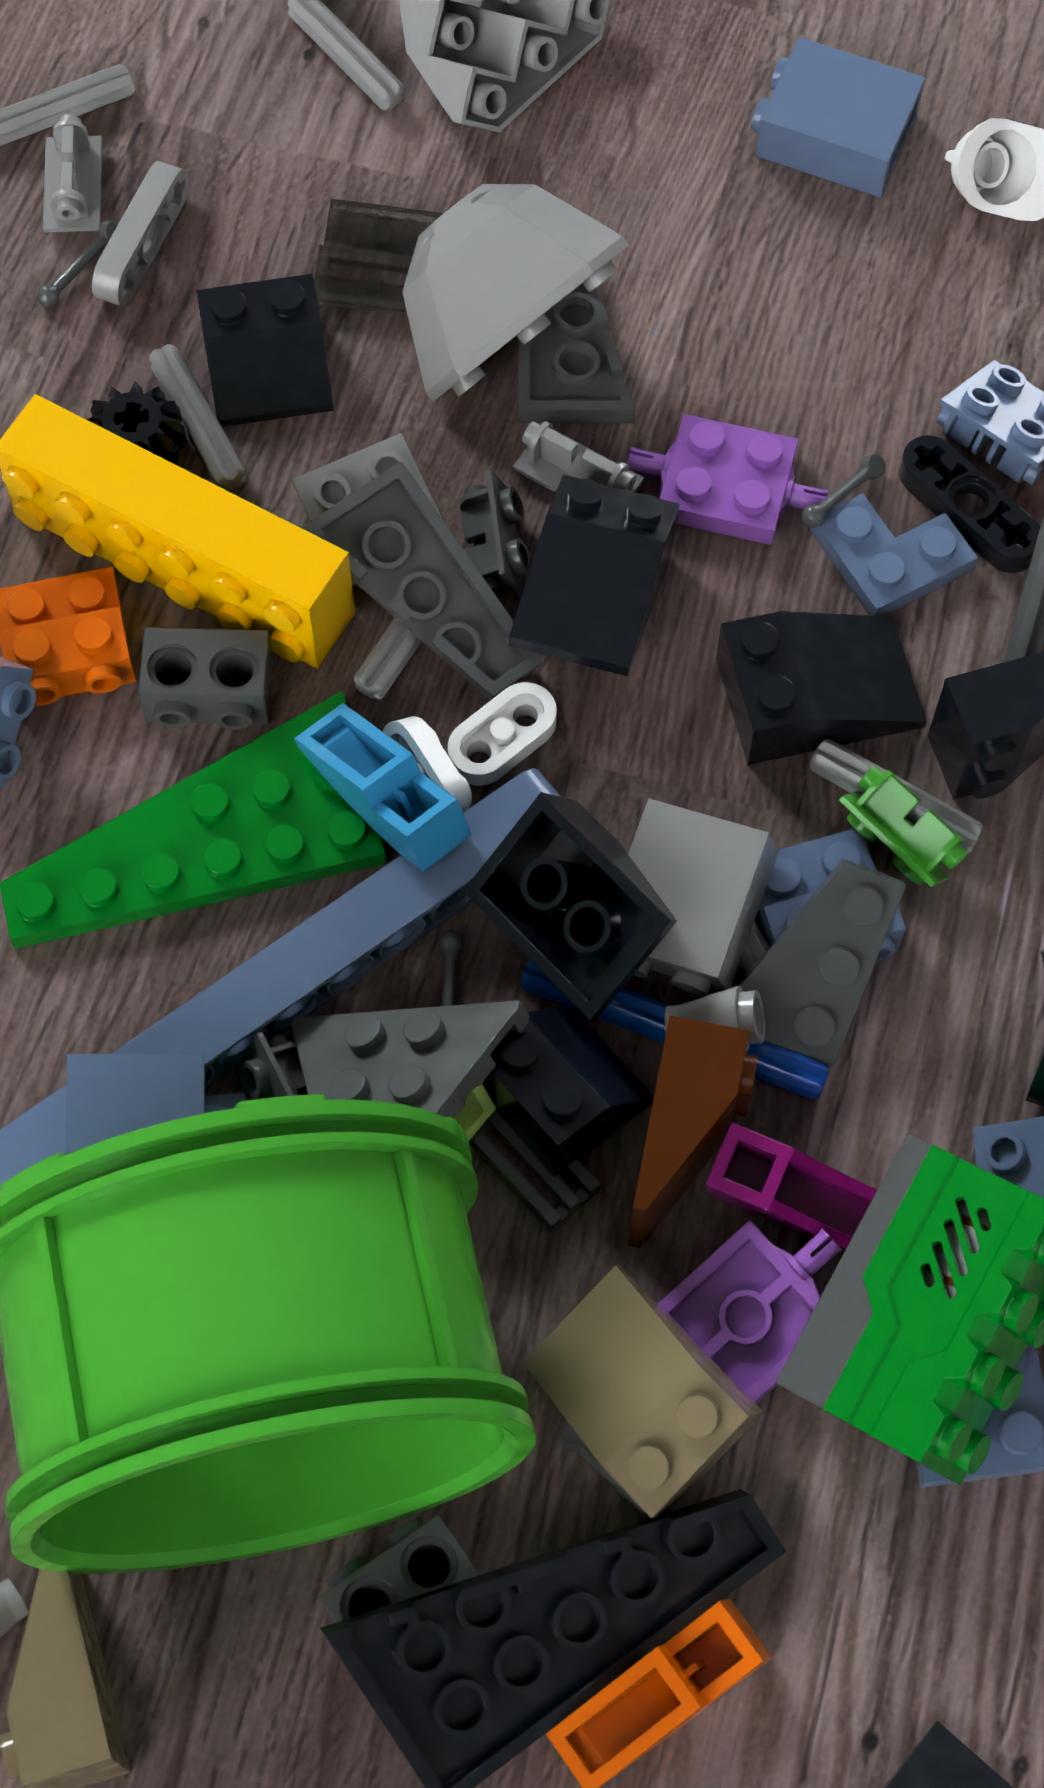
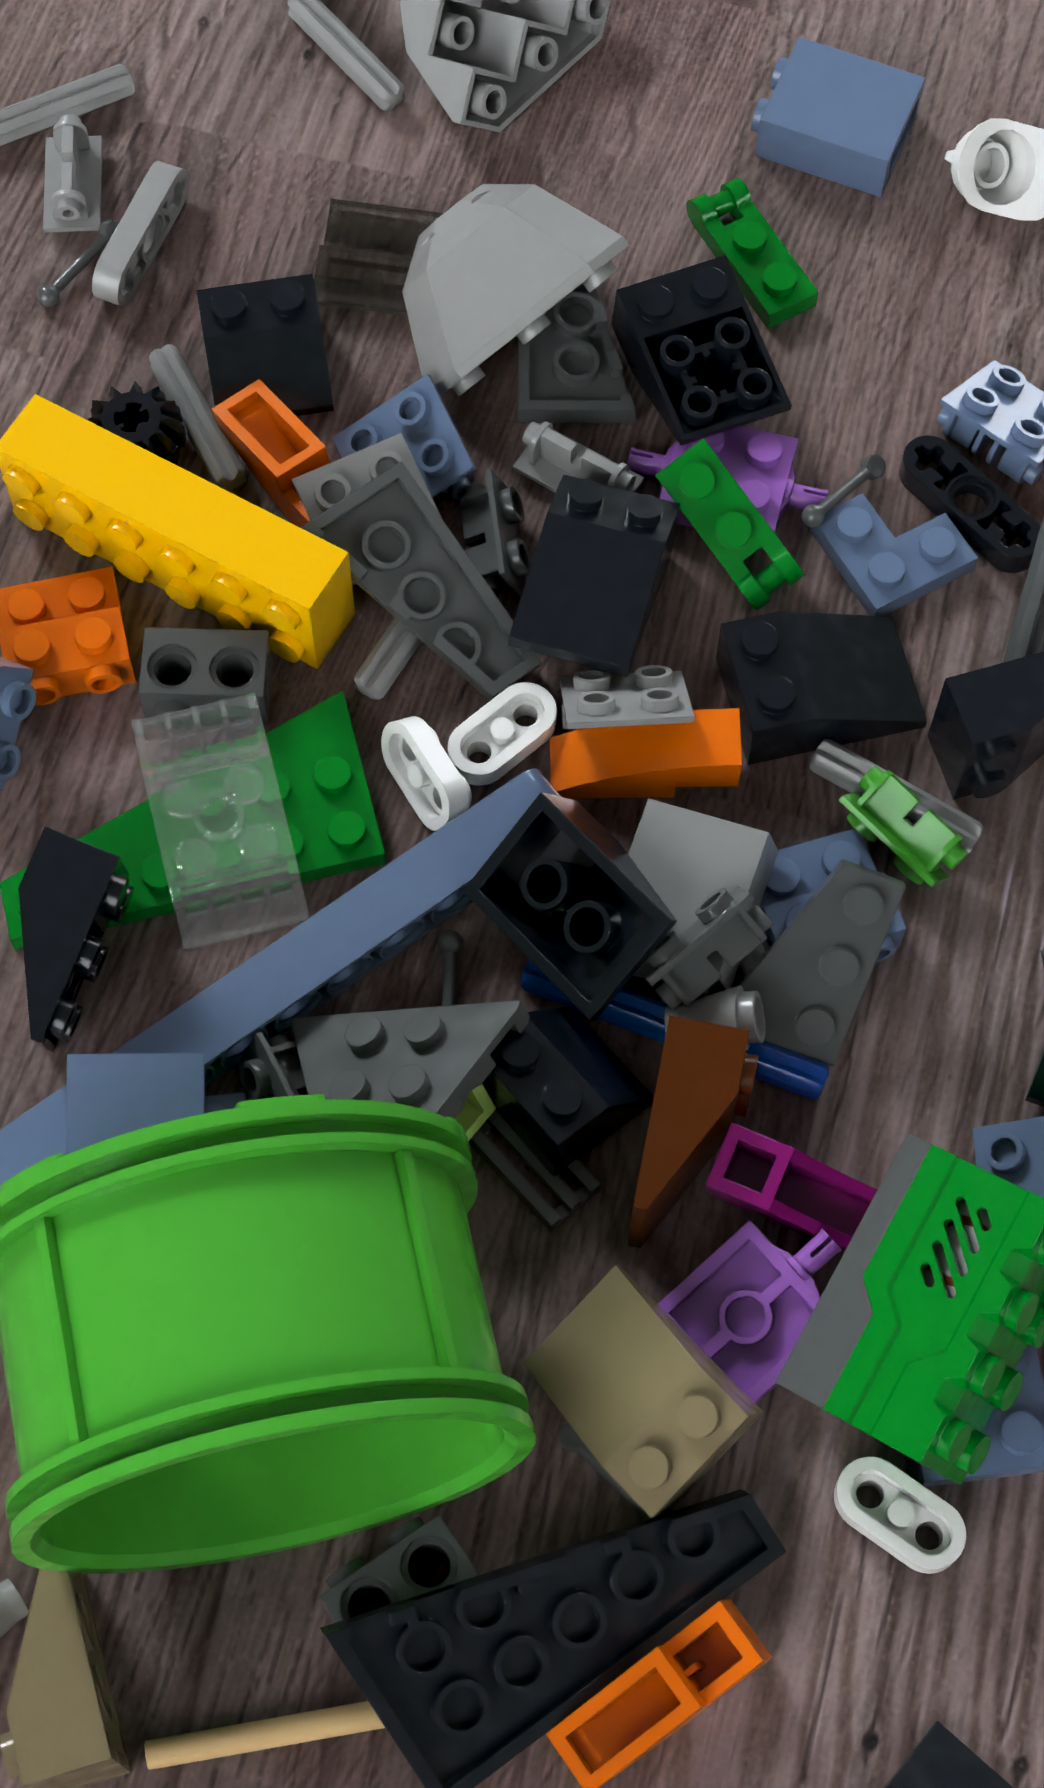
dark azure slope [294,703,472,872] -> none
none -> black slope [18,827,134,1053]
none -> clear plate [131,692,310,952]
none -> tan bar [144,1701,385,1770]
none -> orange slope [211,379,331,528]
none -> sand blue hinge [332,374,476,500]
none -> orange slope [550,708,742,799]
none -> light grey hinge [559,665,695,730]
none -> black slope [611,255,792,446]
none -> dark grey hinge [638,886,773,1011]
none -> green plate [655,438,806,611]
none -> green plate [686,178,819,329]
none -> white plate [834,1457,966,1574]

